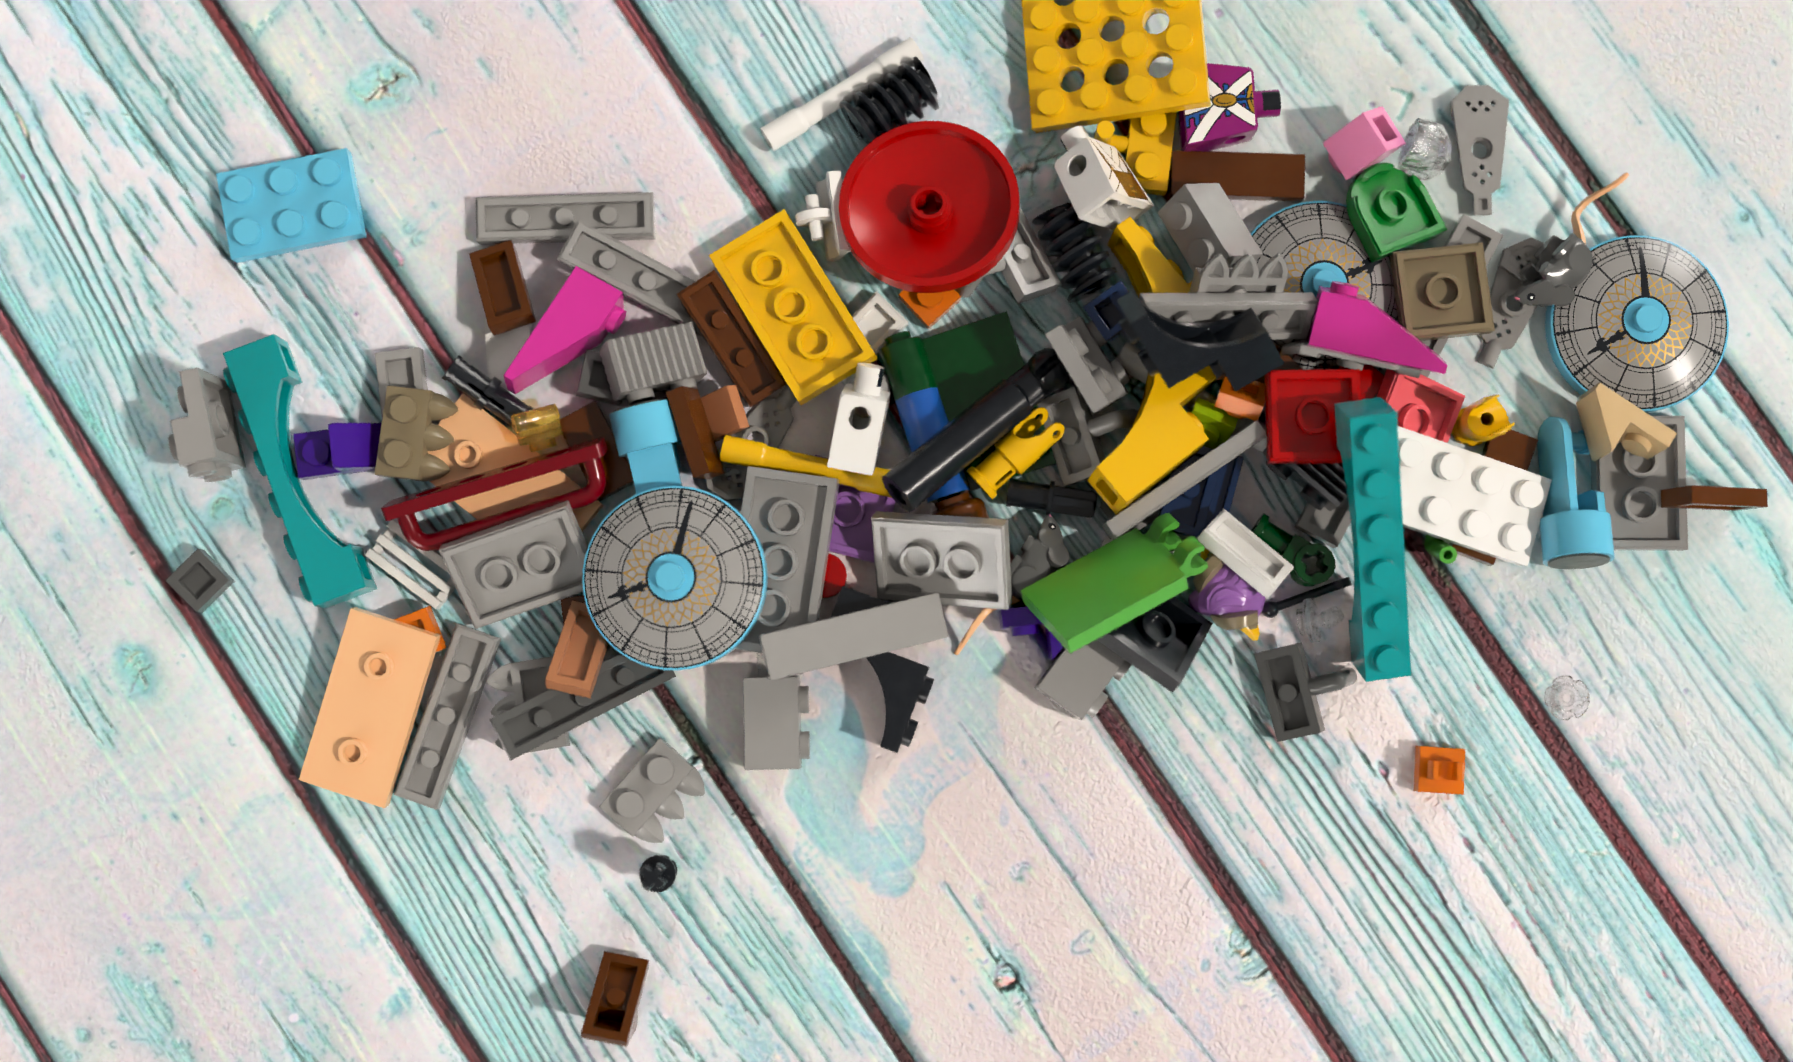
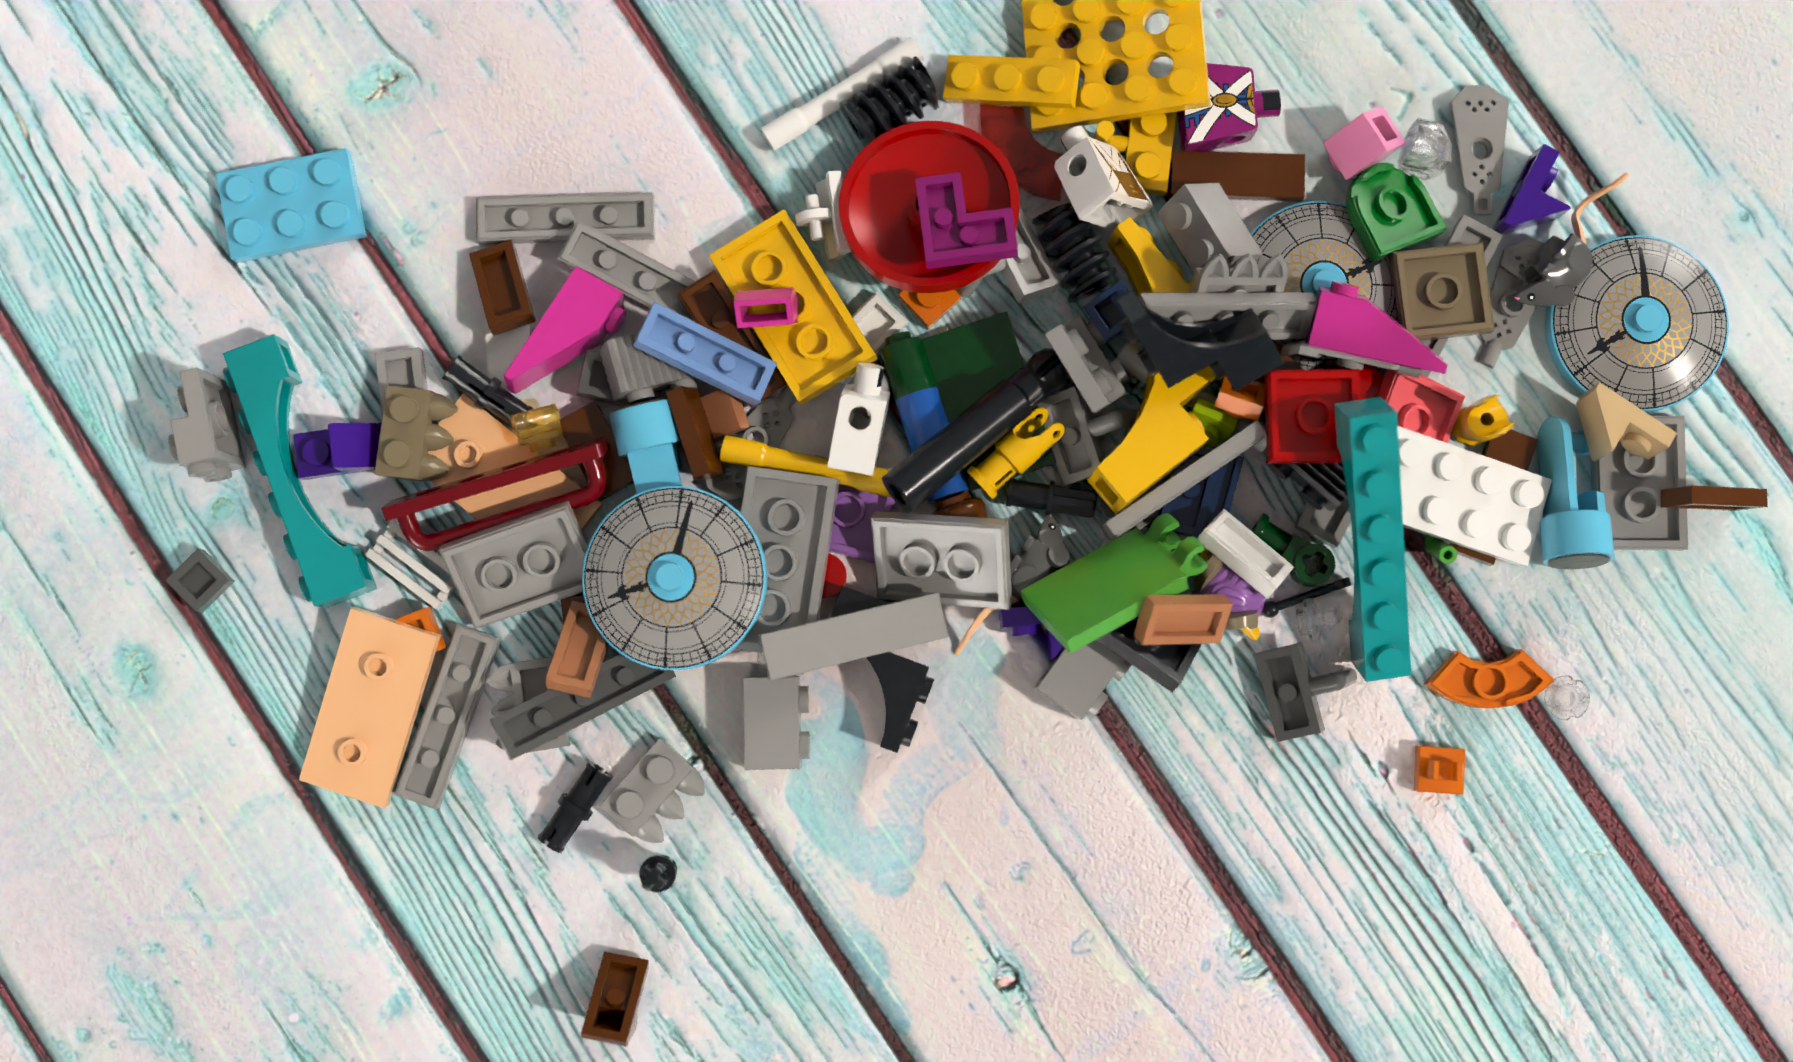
none -> black pin [538,761,613,853]
none -> medium blue plate [633,302,777,407]
none -> dark pink piece [733,287,798,328]
none -> magenta plate [915,172,1018,269]
none -> yellow plate [943,55,1081,109]
none -> clear red tile [979,104,1064,201]
none -> nougat tile [1133,594,1233,645]
none -> orange tile [1424,649,1555,708]
none -> dark purple slope [1493,144,1571,235]

